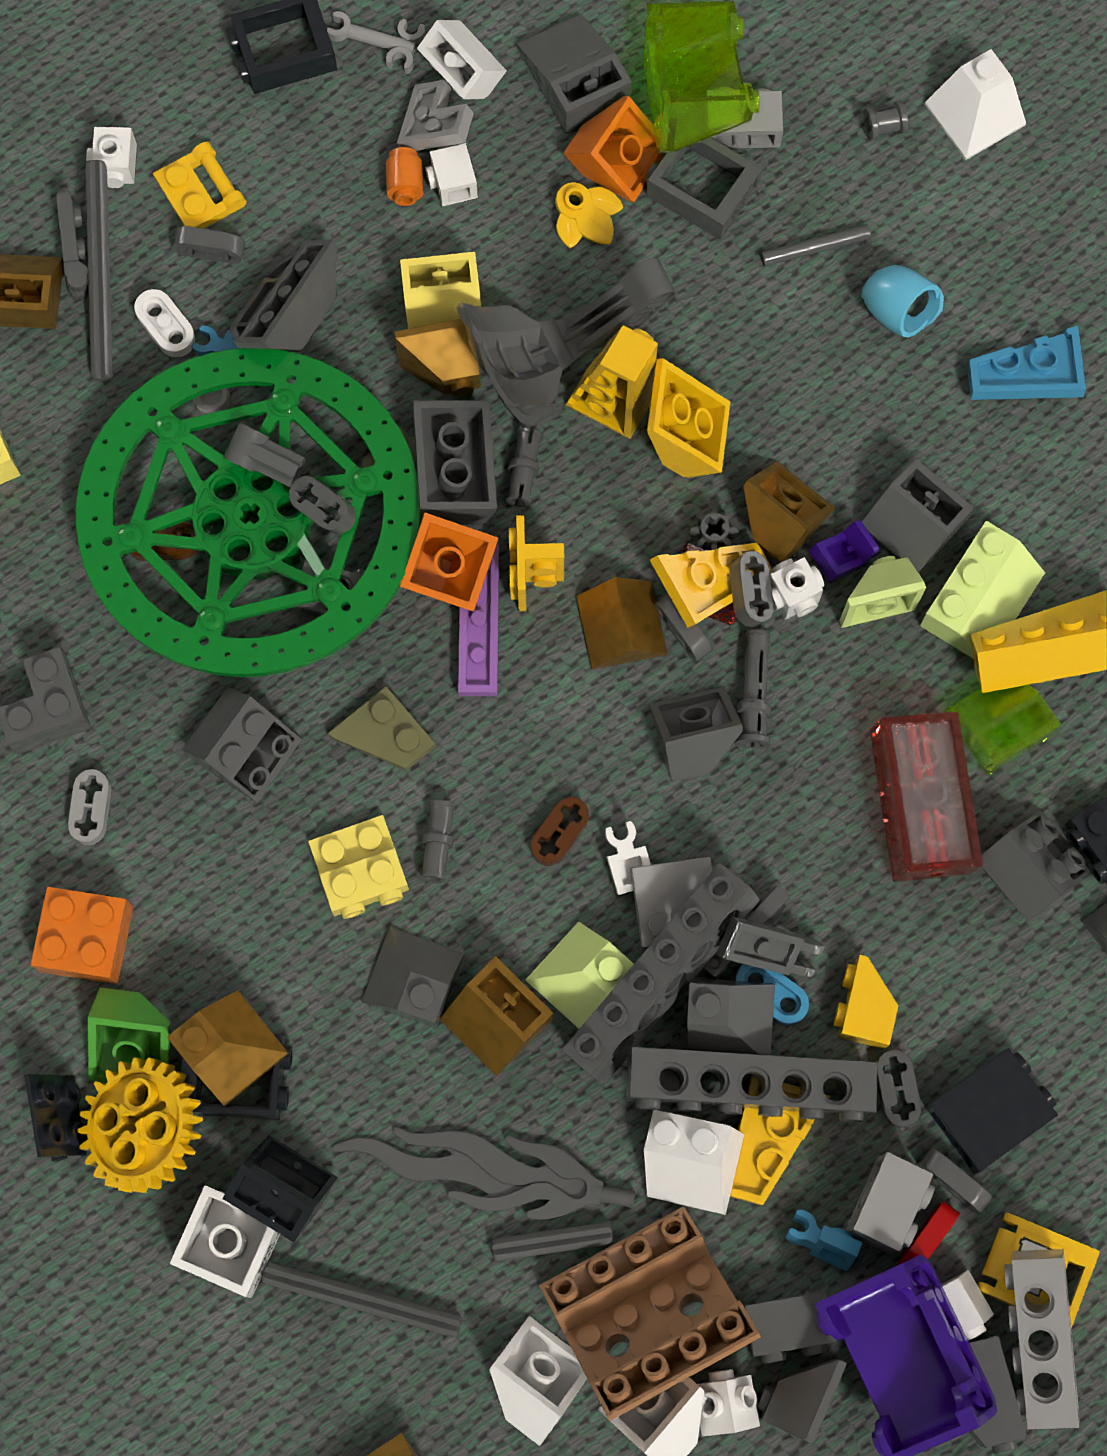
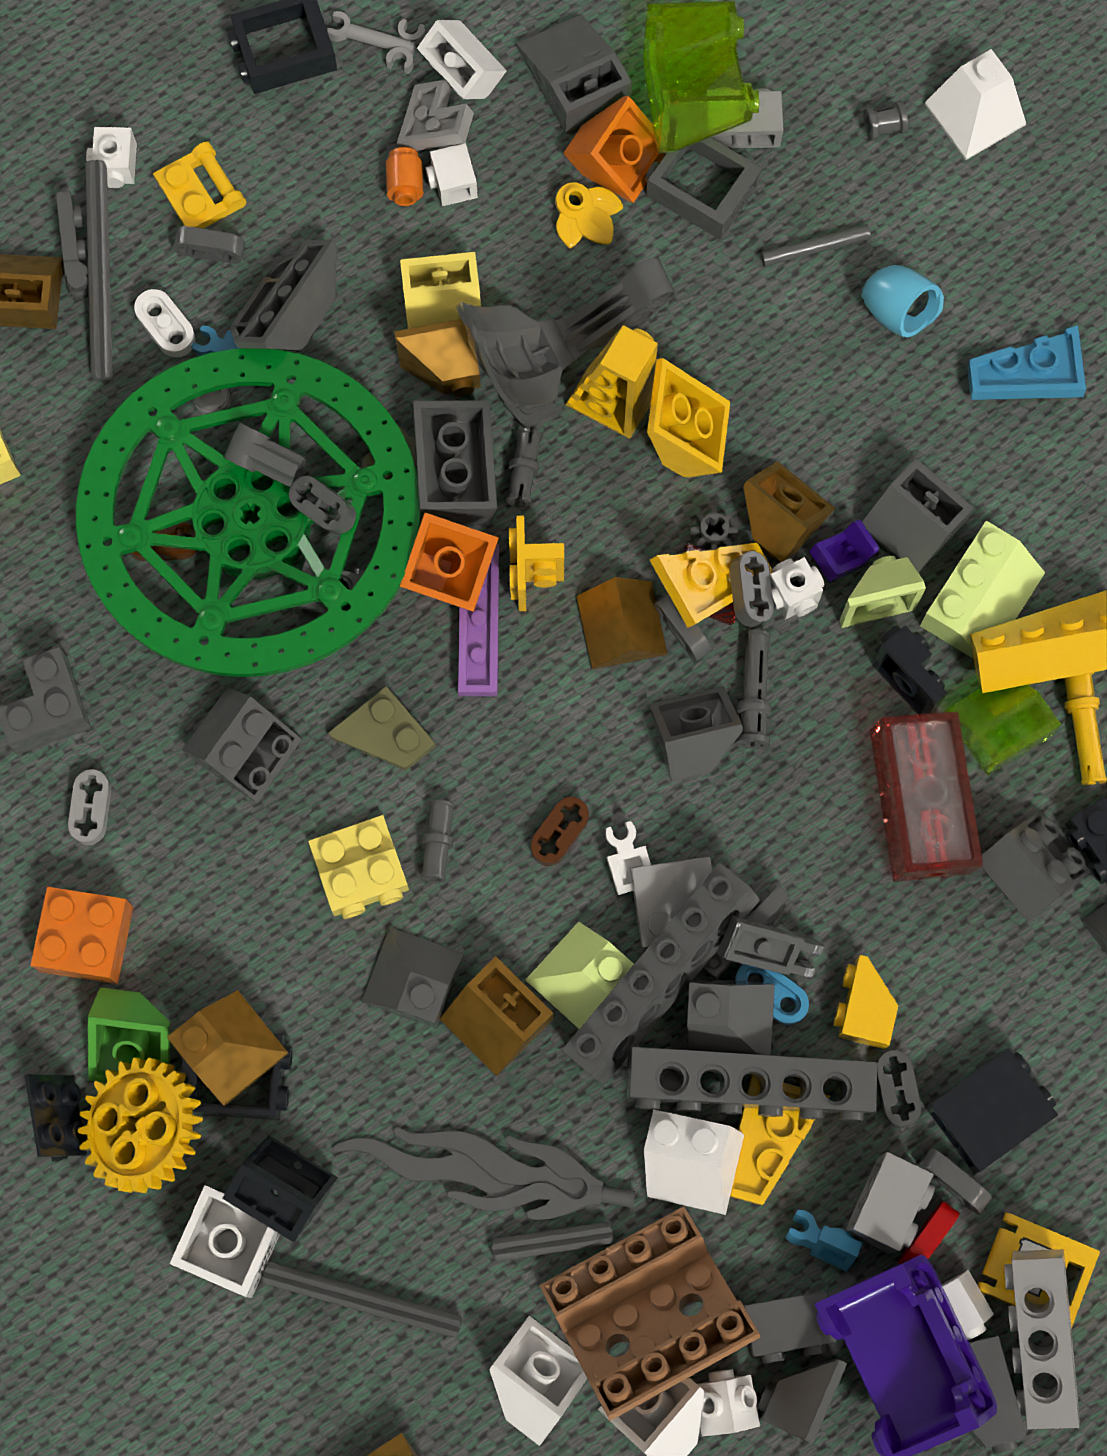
none -> black plate [872,624,947,722]
none -> yellow pin [1061,672,1107,785]

